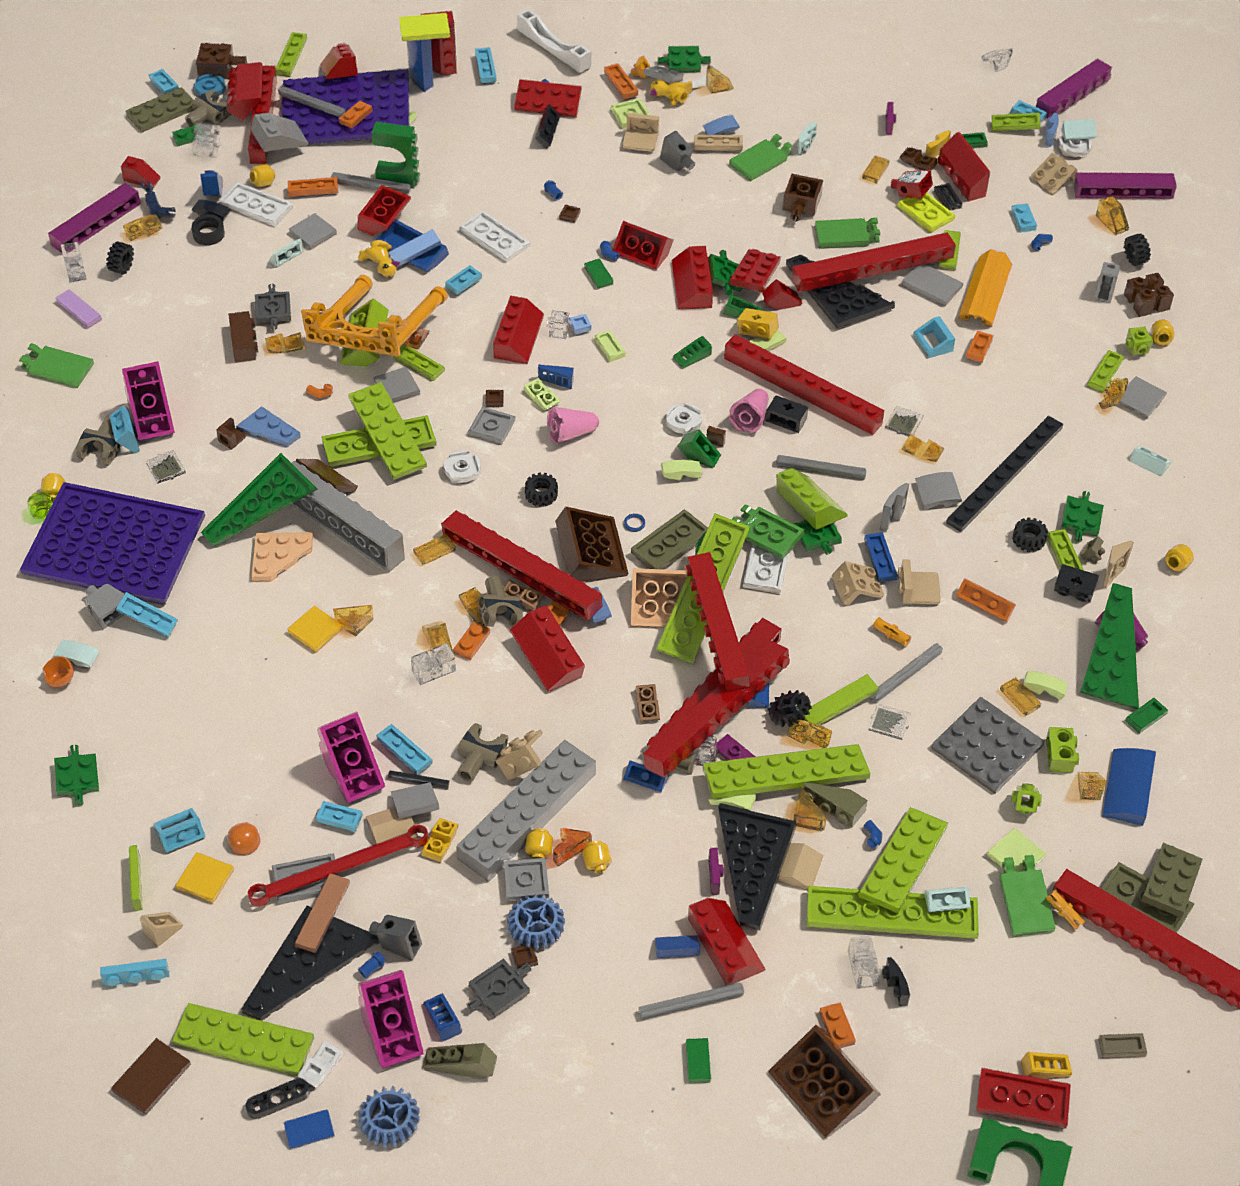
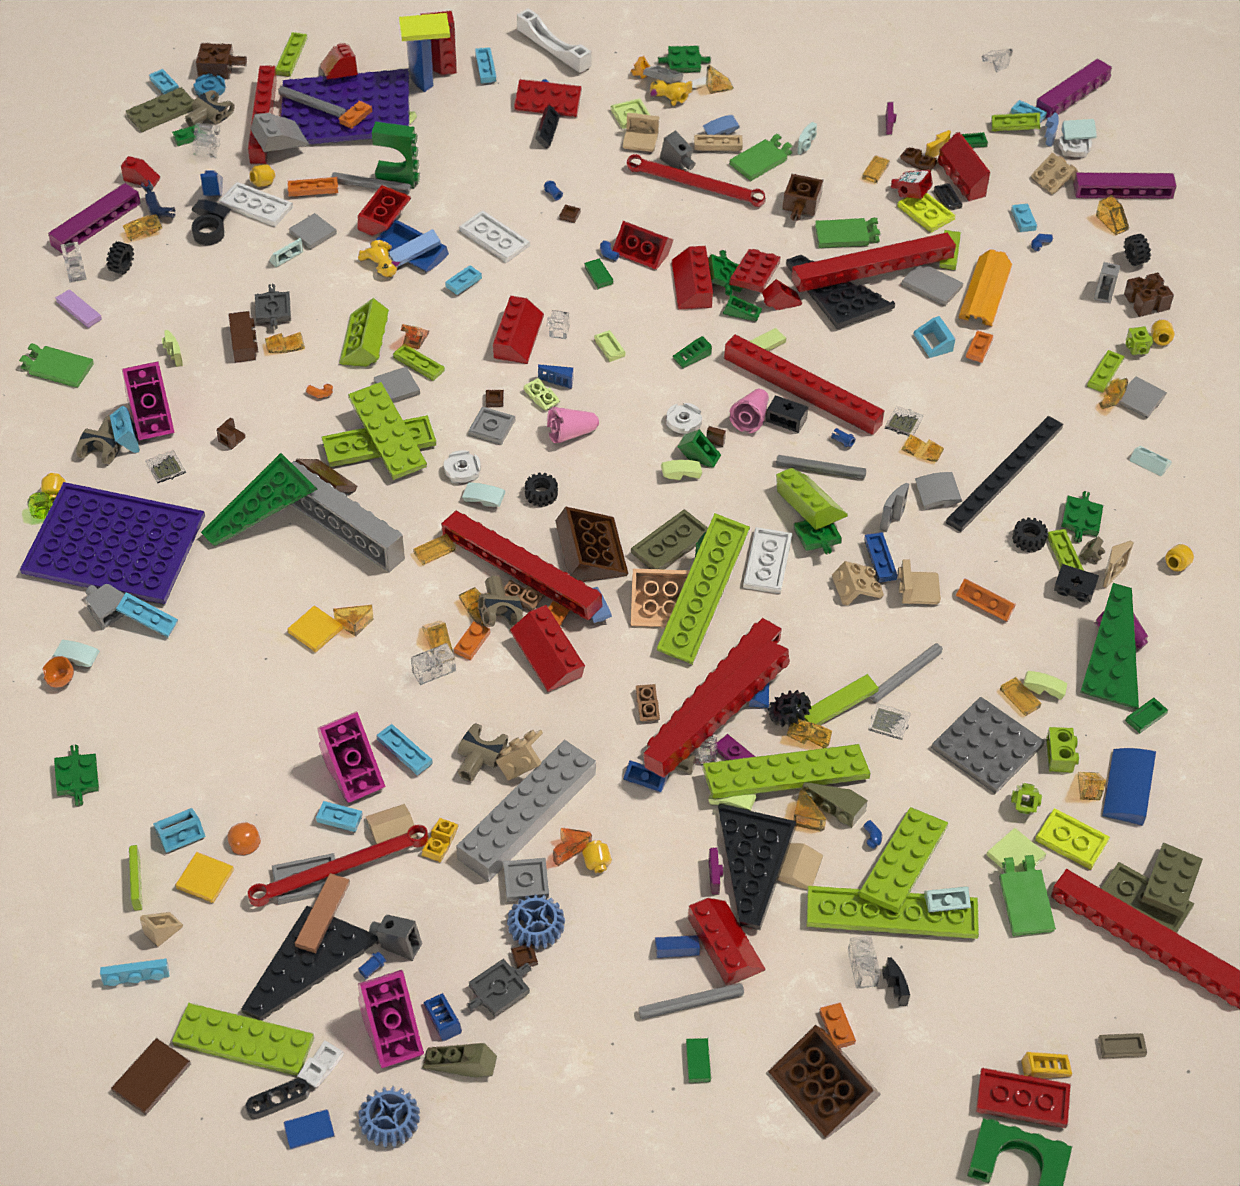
red slope [226,62,263,121] -> none
medium blue wing [236,406,301,447] -> none
light nougat plate [252,532,313,582] -> none
light orange arch [301,274,448,357] -> none
black bar [388,770,450,788] -> none
light grey tile [391,782,439,819] -> none
yellow head [525,828,553,859] -> none
light blue plate [569,314,592,334] -> none
orange plate [604,63,639,100] -> none
blue piece [624,513,645,532] -> none
red brick [685,552,750,692] -> none
bright green tile [732,505,805,559] -> none
yellow brick [737,308,779,339] -> none
light orange pin [873,617,912,647] -> none
light orange pin [1045,889,1085,930] -> none
none -> yellowish green slope [162,330,183,367]
none -> light aqua slope [462,482,505,507]
none -> red piece [627,154,766,207]
none -> blue pin [831,428,856,447]
none -> neon yellow tile [1035,808,1110,870]

